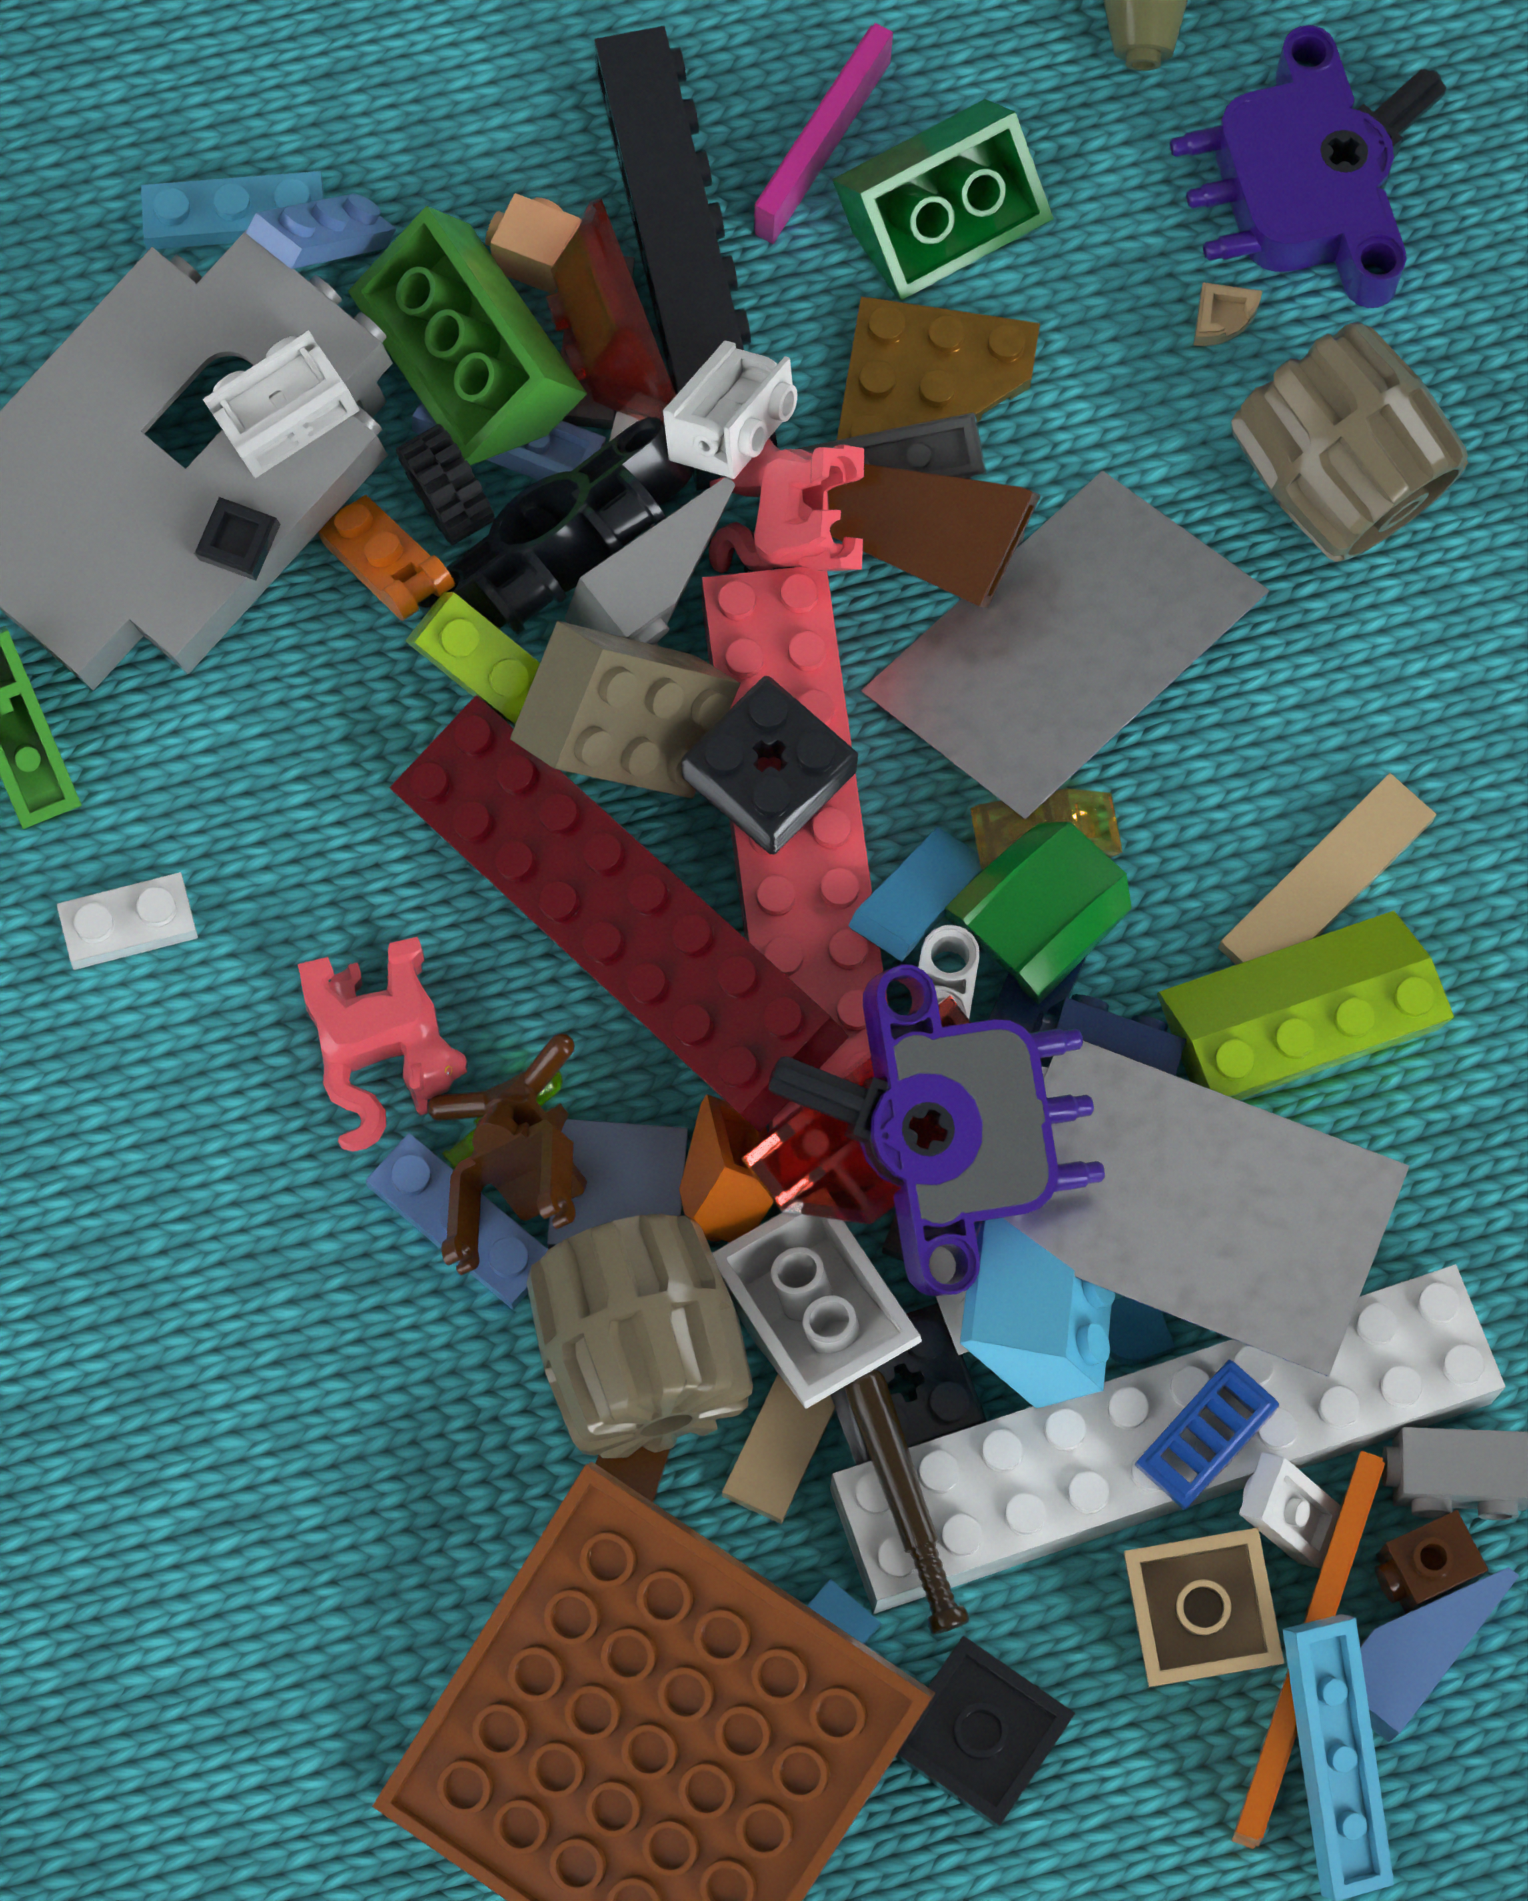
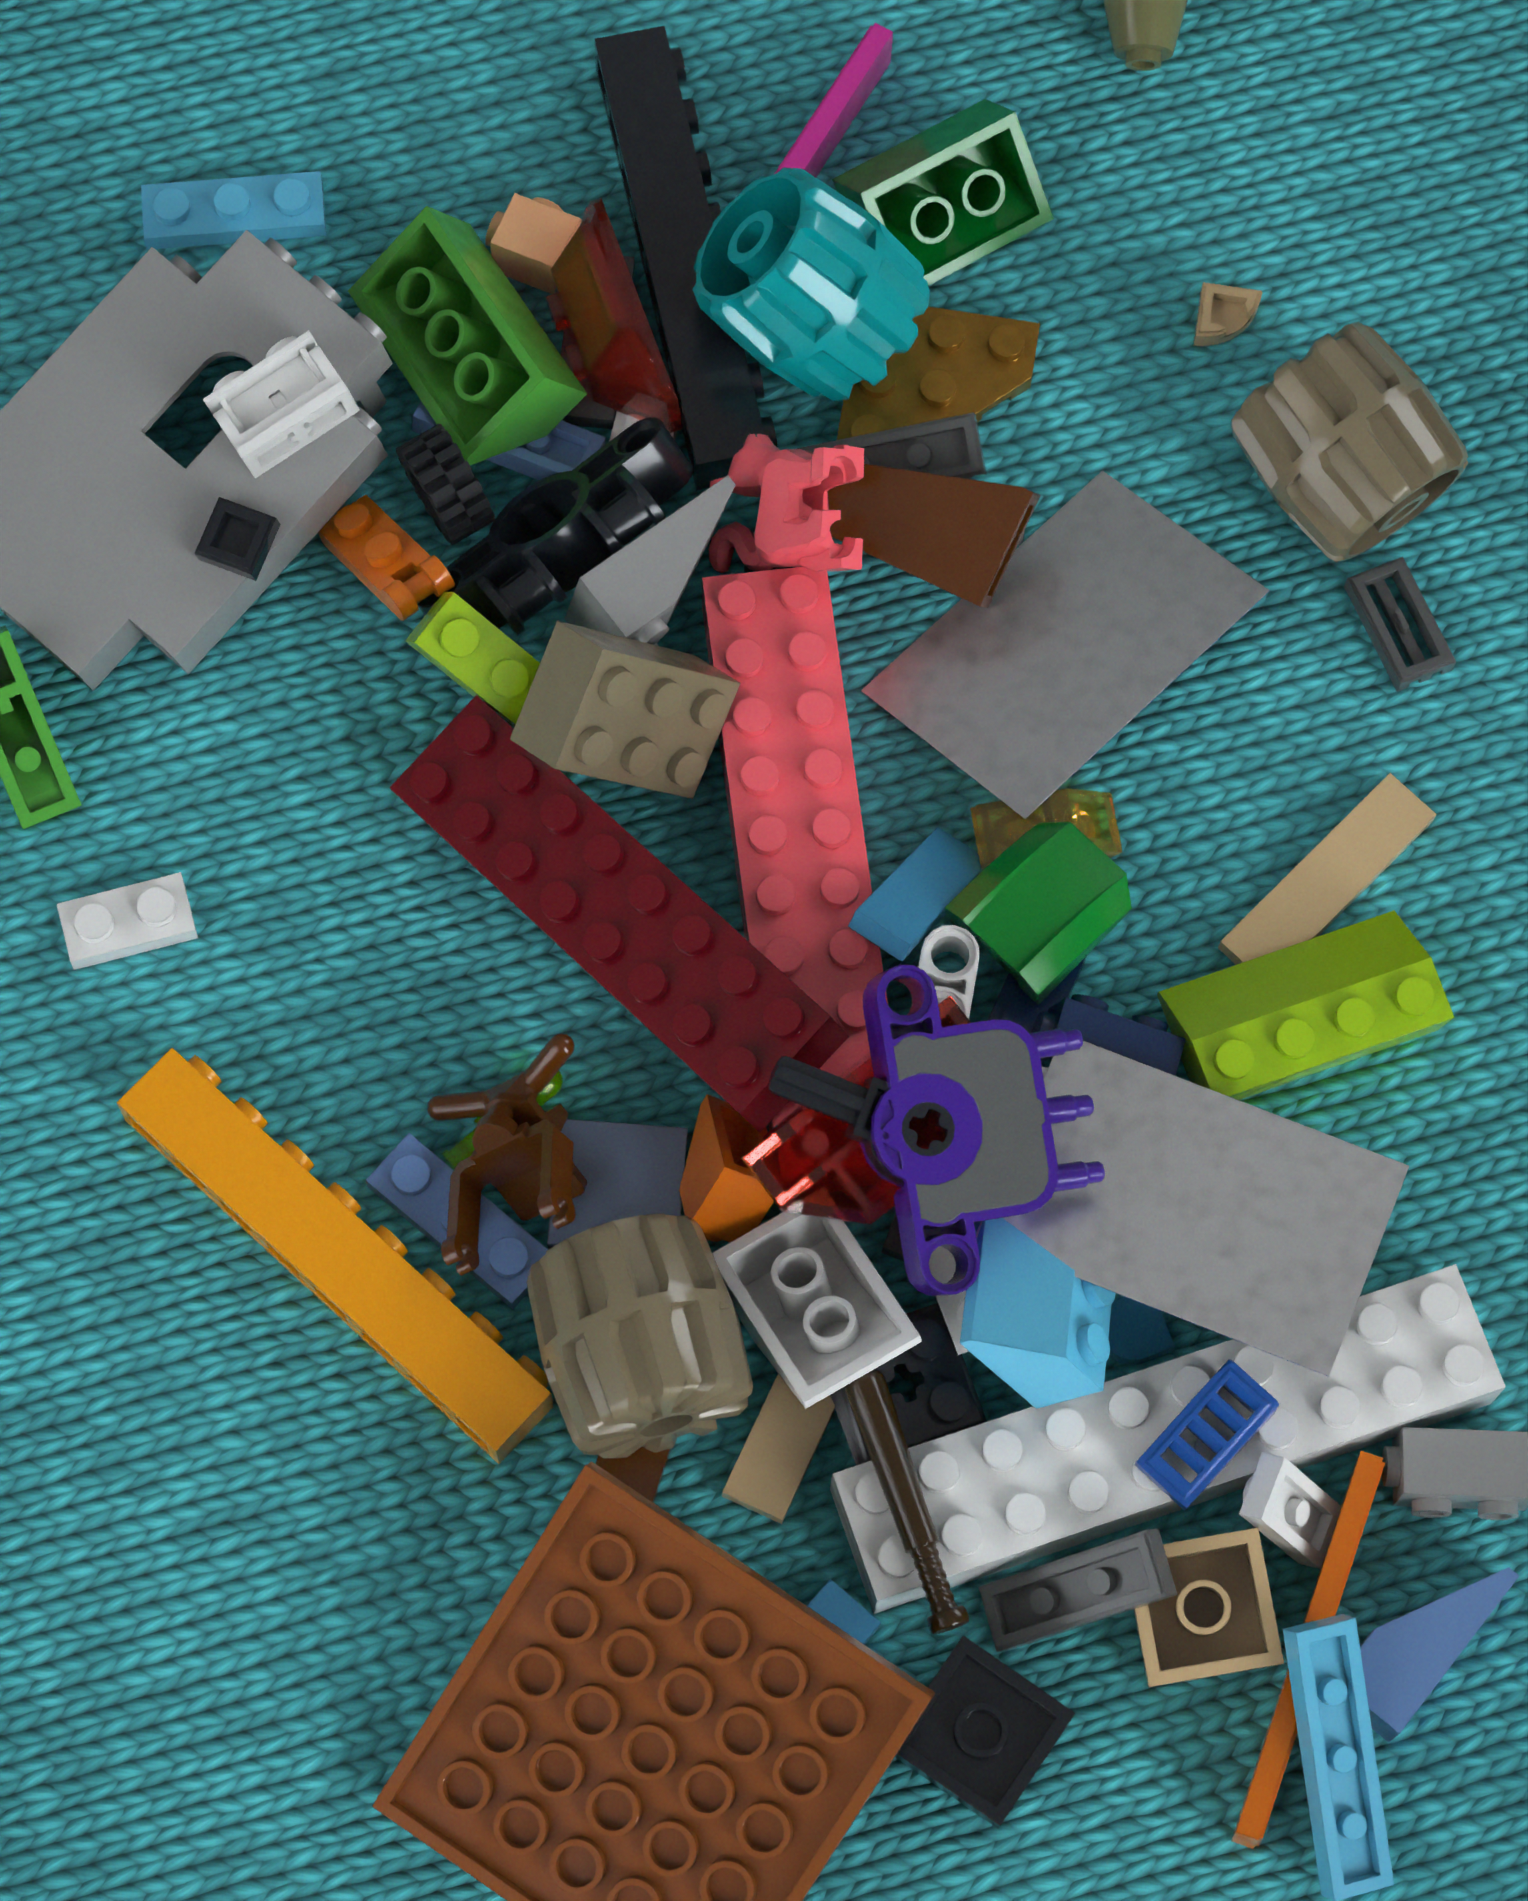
medium blue plate [246,194,396,269] -> none
coral animal [298,936,468,1152] -> none
white hinge [663,341,797,479] -> none
black brick [681,676,858,854] -> none
dark purple piece [1169,25,1446,308] -> none
reddish brown brick [1375,1510,1489,1614] -> none
none -> light orange brick [117,1048,553,1464]
none -> teal wheel [693,168,930,401]
none -> dark grey tile [978,1529,1178,1652]
none -> dark grey tile [1344,557,1456,692]

